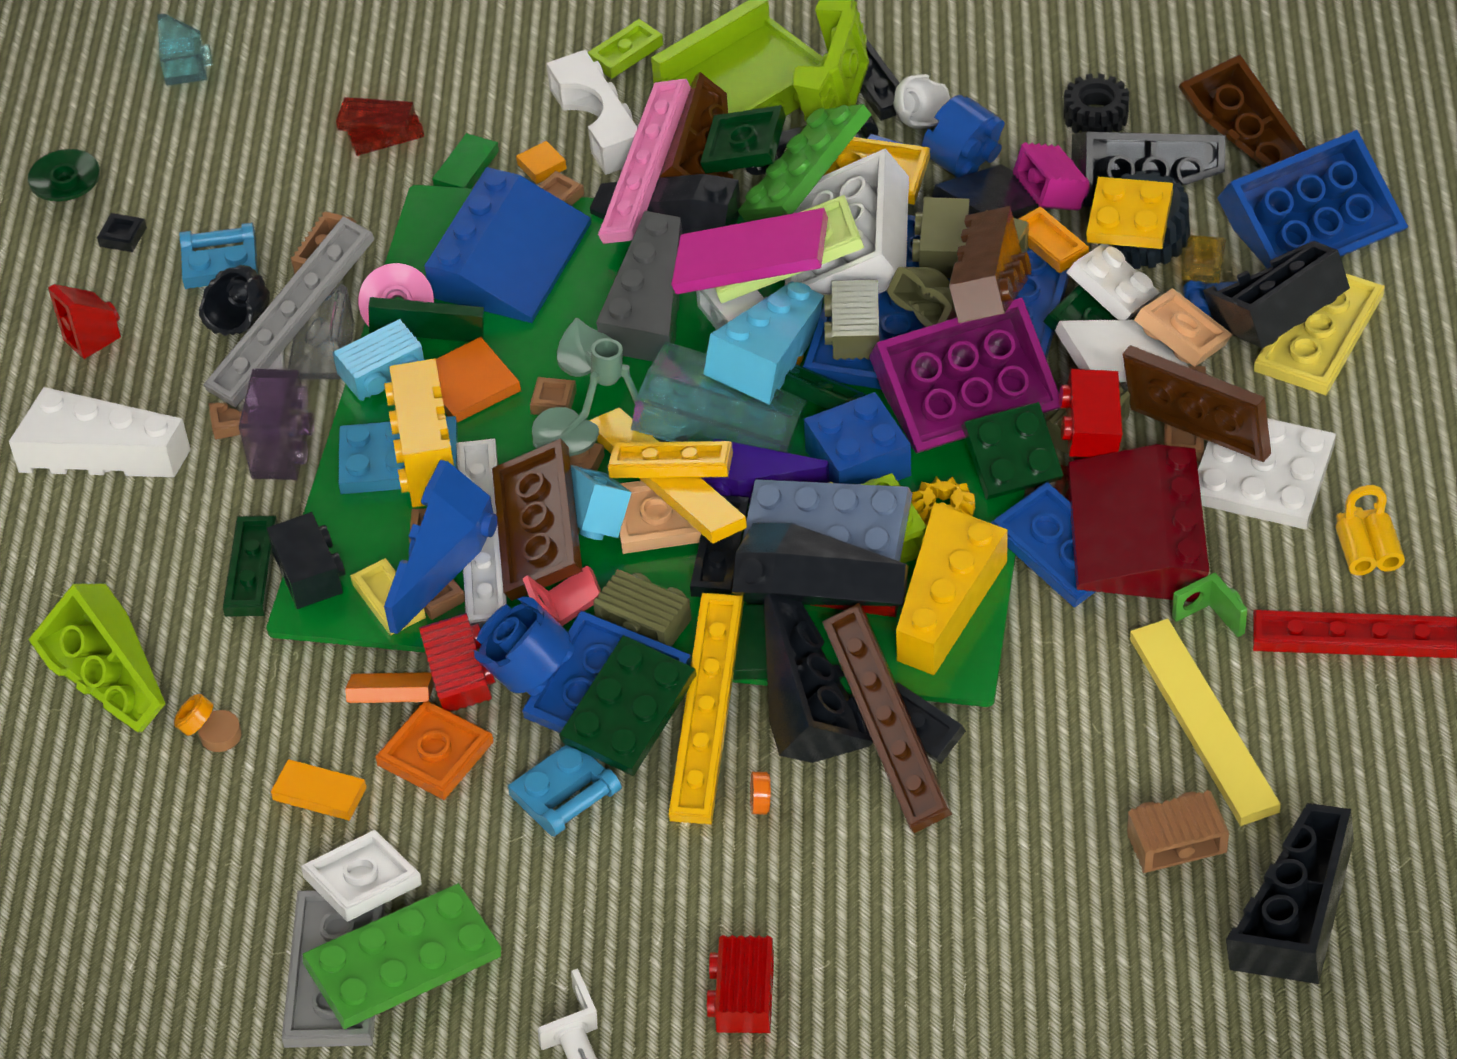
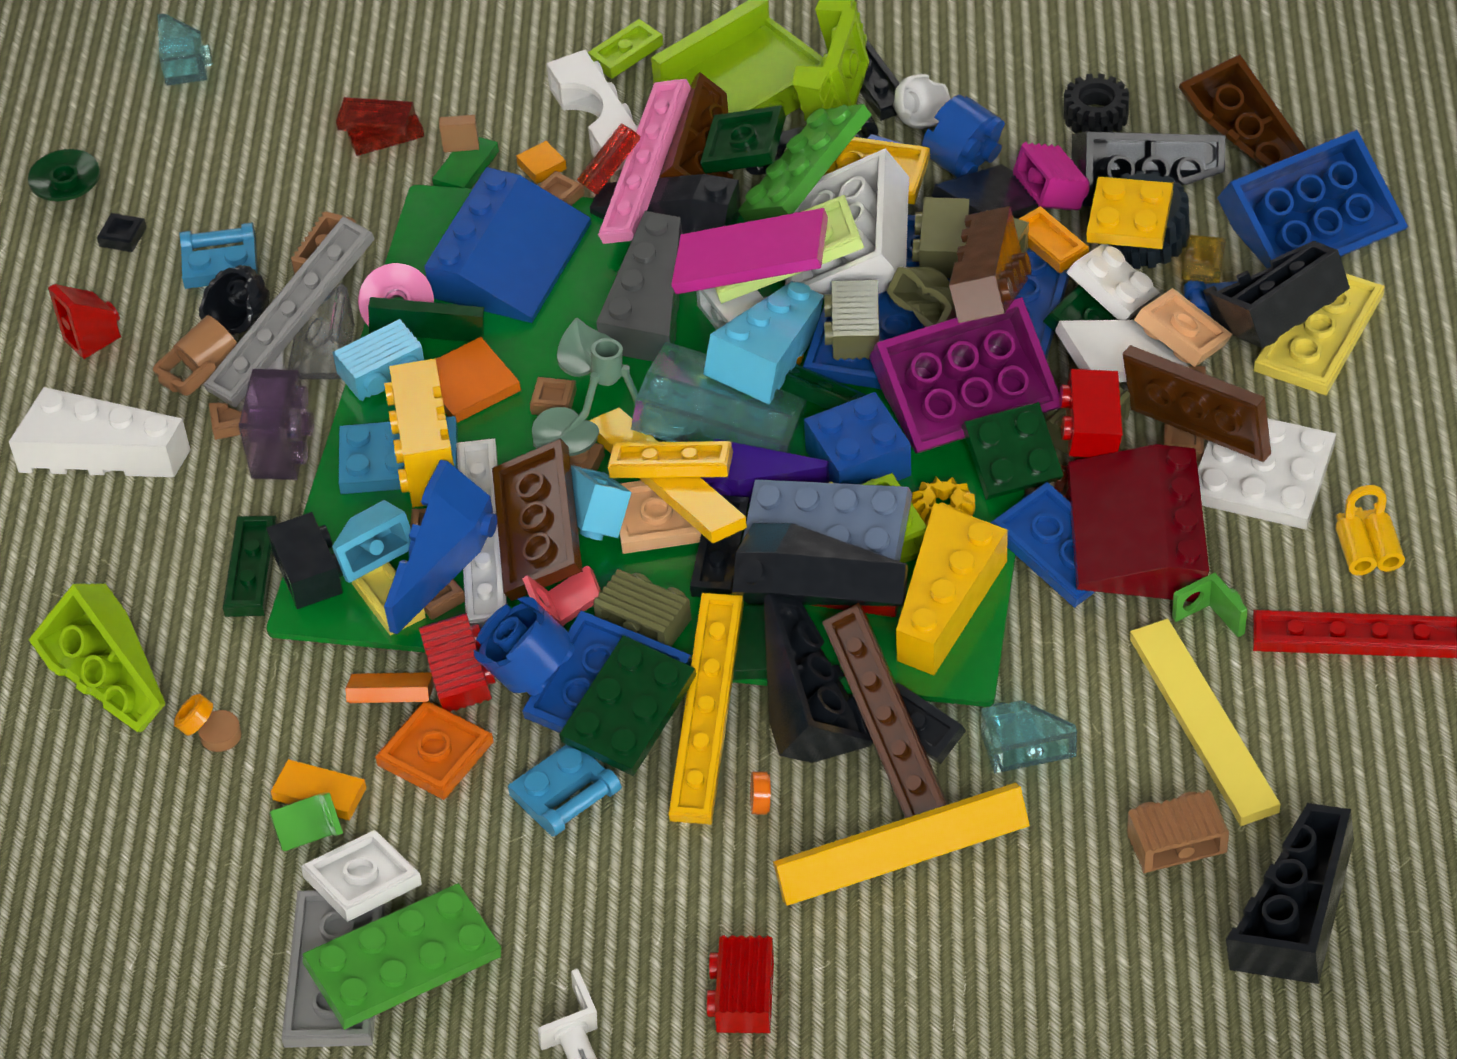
none -> medium nougat piece [153,315,237,396]
none -> bright green bracket [269,792,343,851]
none -> medium azure slope [332,500,411,583]
none -> medium nougat tile [439,115,479,152]
none -> clear red tile [577,123,641,194]
none -> yellow tile [773,782,1030,906]
none -> clear light blue slope [981,700,1077,774]

